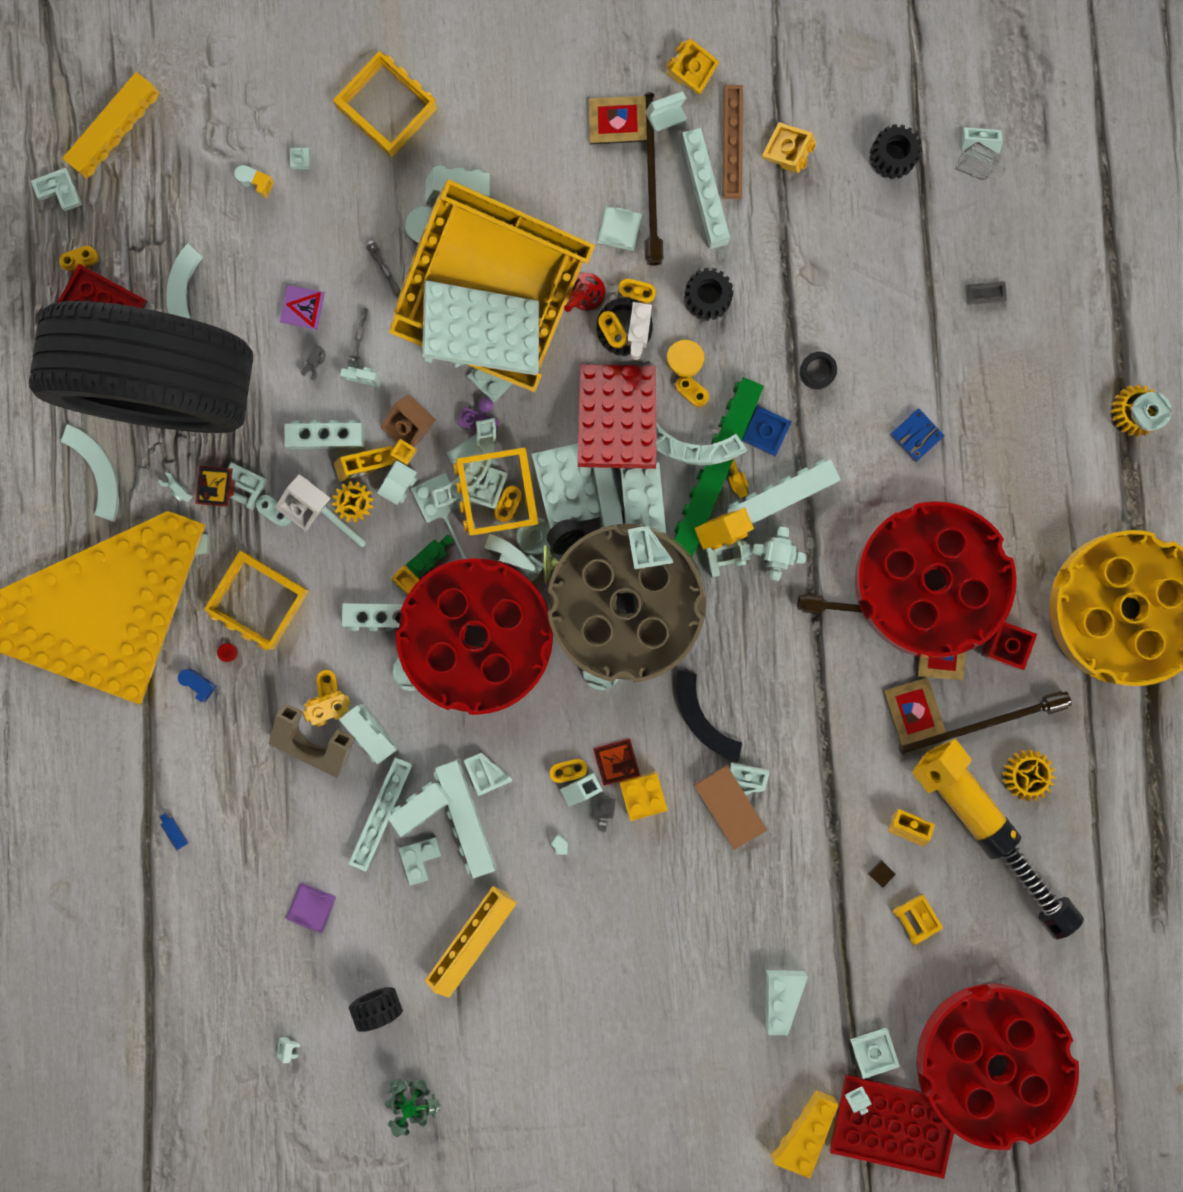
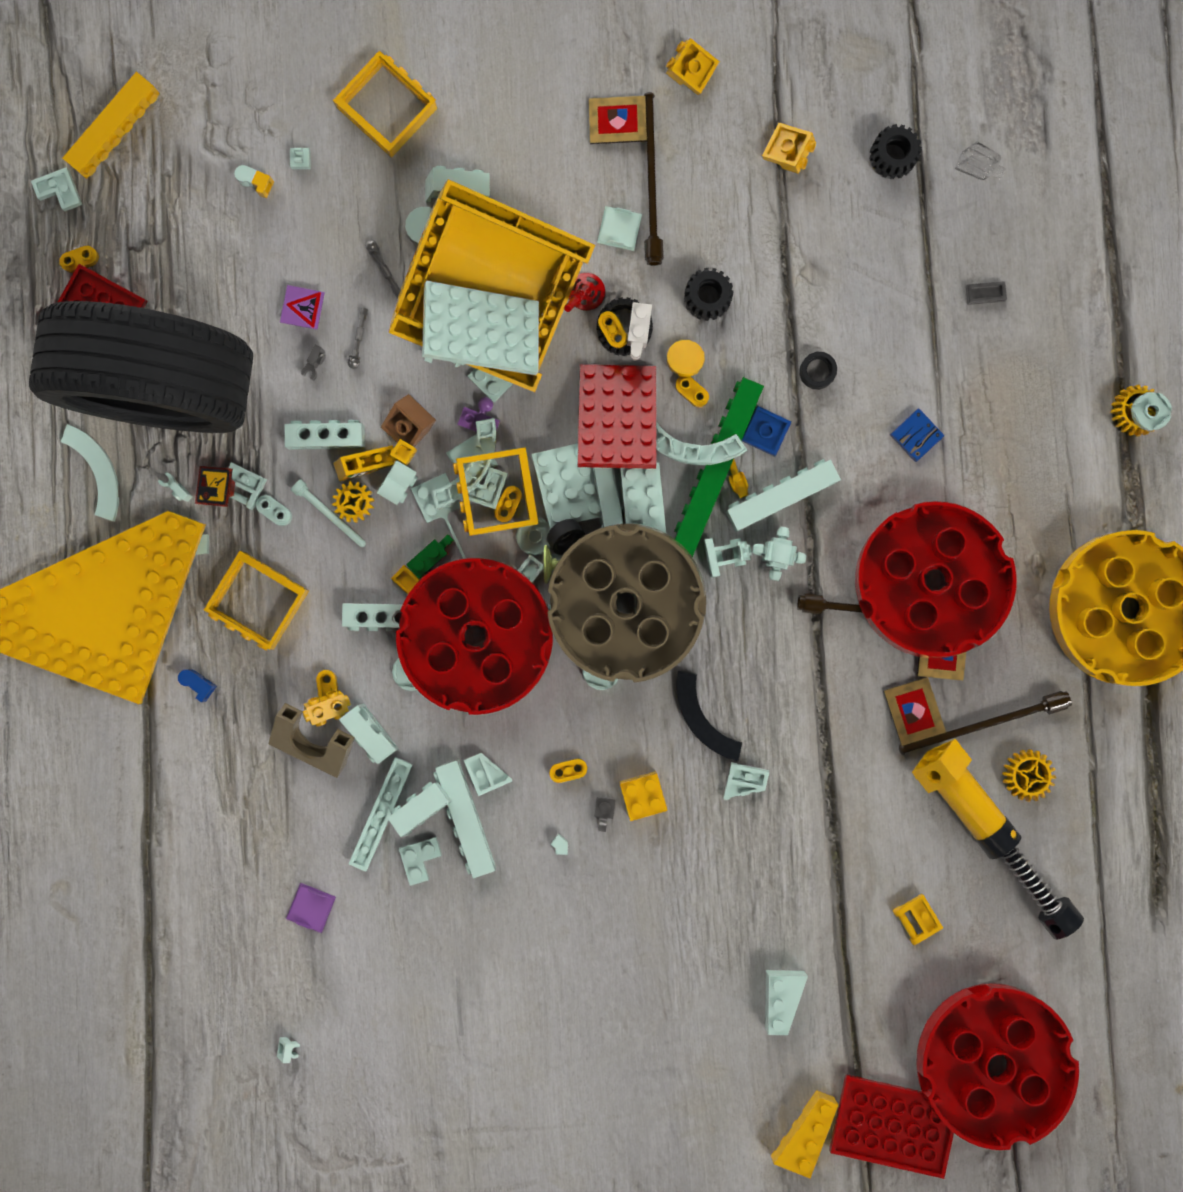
blue cylinder [160,813,189,851] -> none
light aqua tile [166,243,203,319] -> none
red tile [217,643,238,662] -> none
white slope [275,474,330,531] -> none
light aqua plate [340,367,382,388] -> none
black tyre [349,987,403,1032] -> none
sand green plant [385,1079,441,1137] -> none
yellow brick [425,886,517,998] -> none
light aqua slope [484,534,540,576] -> none
light aqua slope [560,771,603,806] -> none
clear red piece [594,739,640,786] -> none
yellow plate [618,278,656,304] -> none
light aqua wing [628,526,673,569] -> none
light aqua panel [645,92,687,132] -> none
light aqua brick [681,128,730,249] -> none
medium nougat tile [694,765,767,850] -> none
yellow brick [695,507,754,550] -> none
medium nougat tile [722,85,743,200] -> none
light aqua tile [845,1087,871,1115] -> none
light aqua plate [850,1028,900,1079] -> none
dark brown tile [868,860,896,888] -> none
yellow brick [887,809,935,847] -> none
light aqua slope [962,127,1003,154] -> none
red brick [981,622,1038,670] -> none

